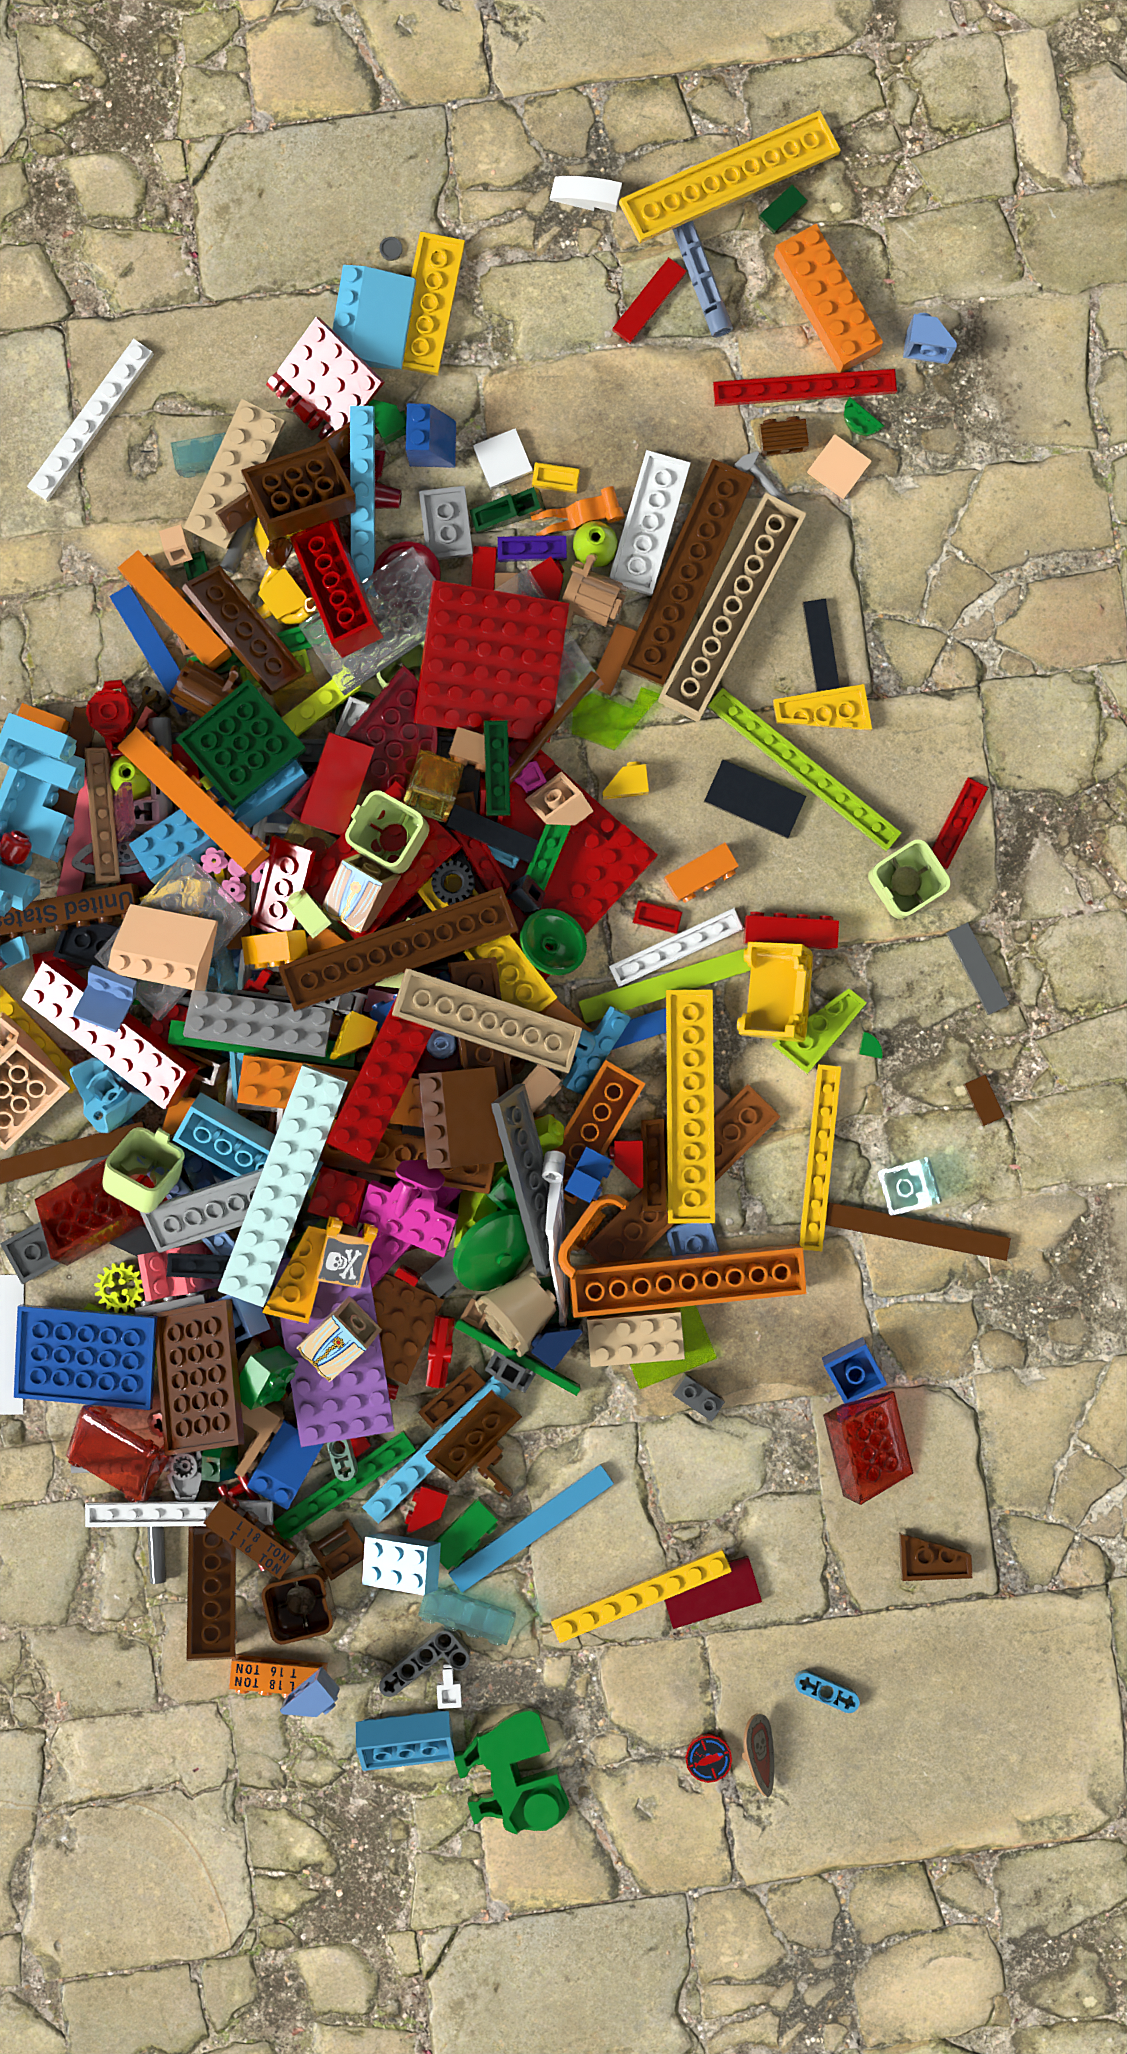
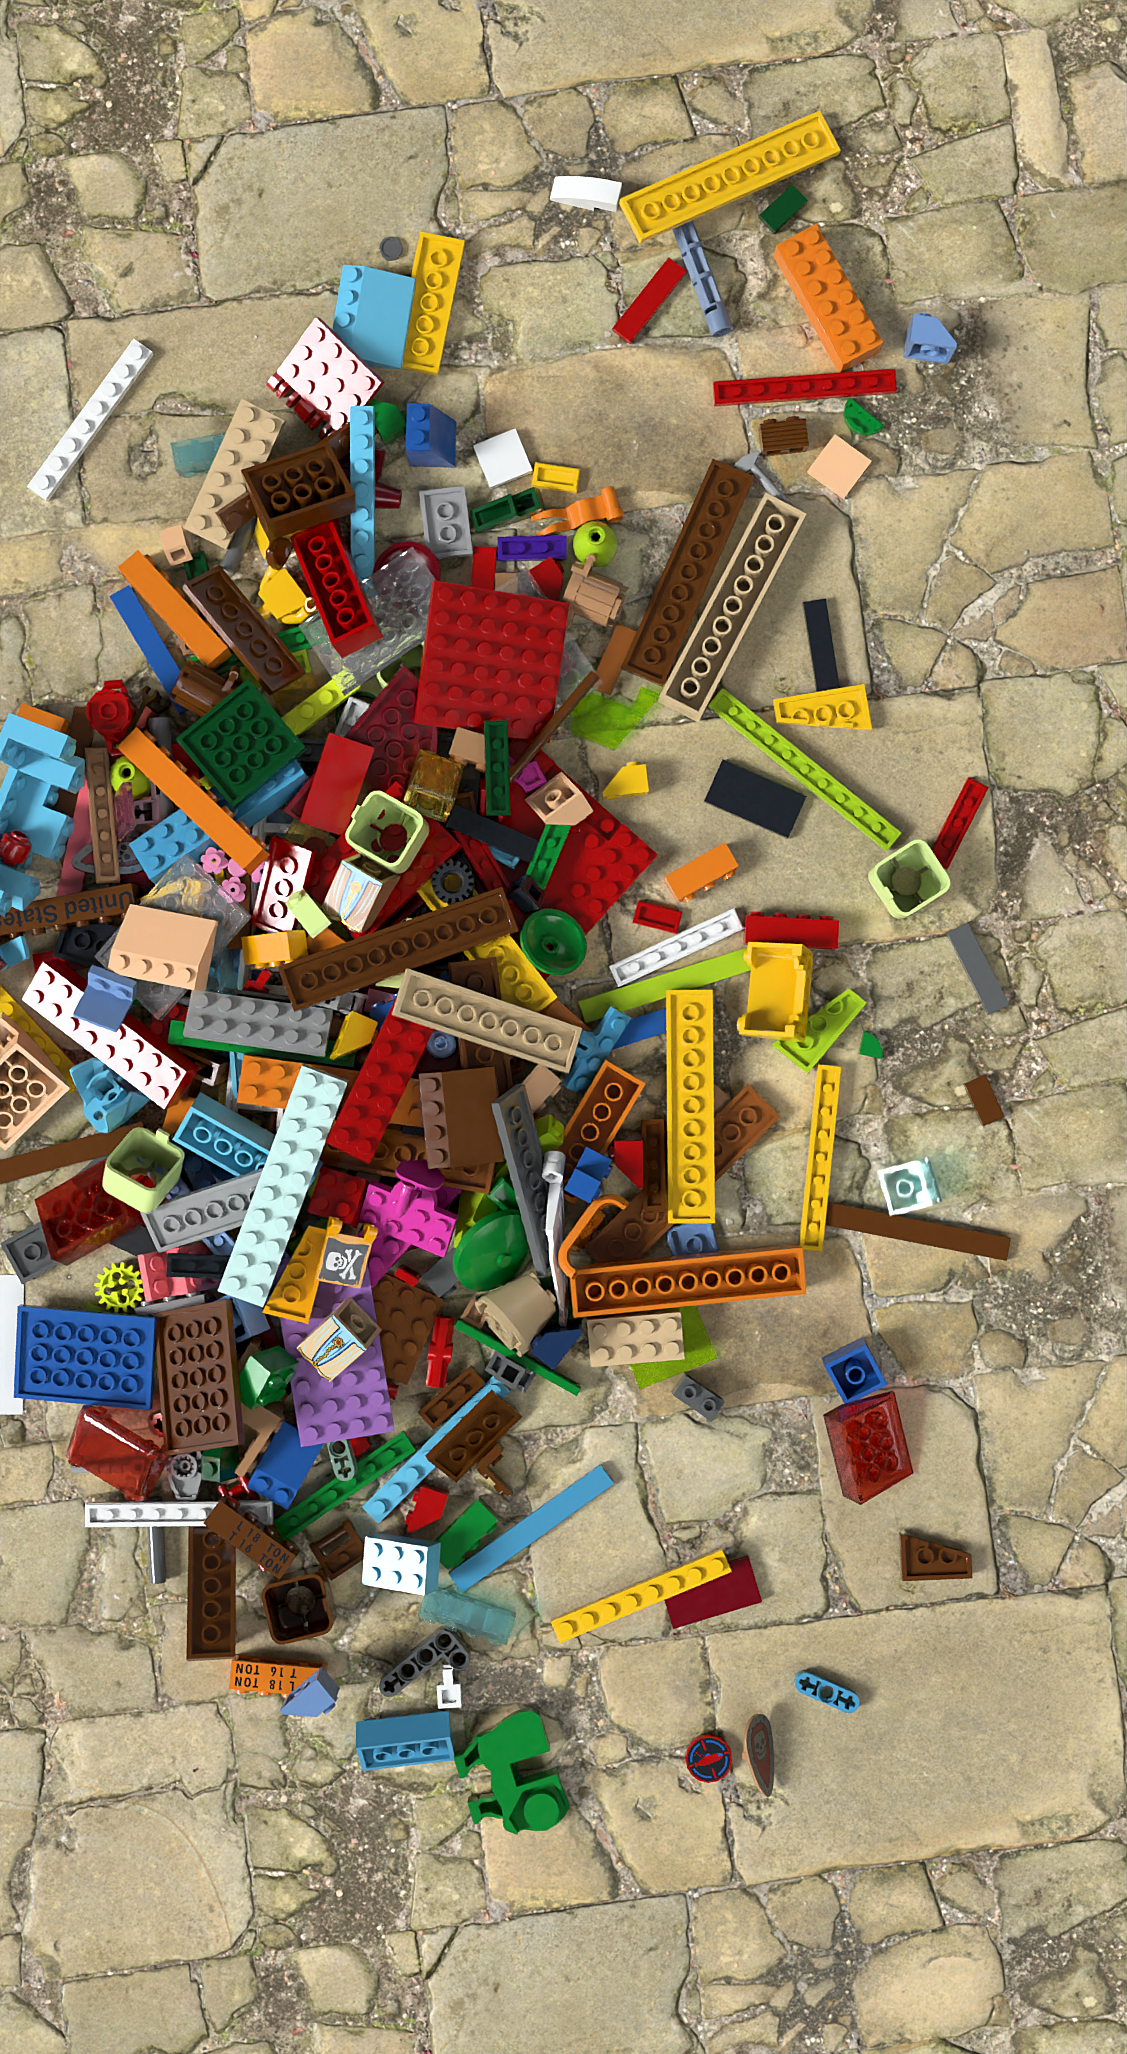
white plate [609,450,690,596] -> none

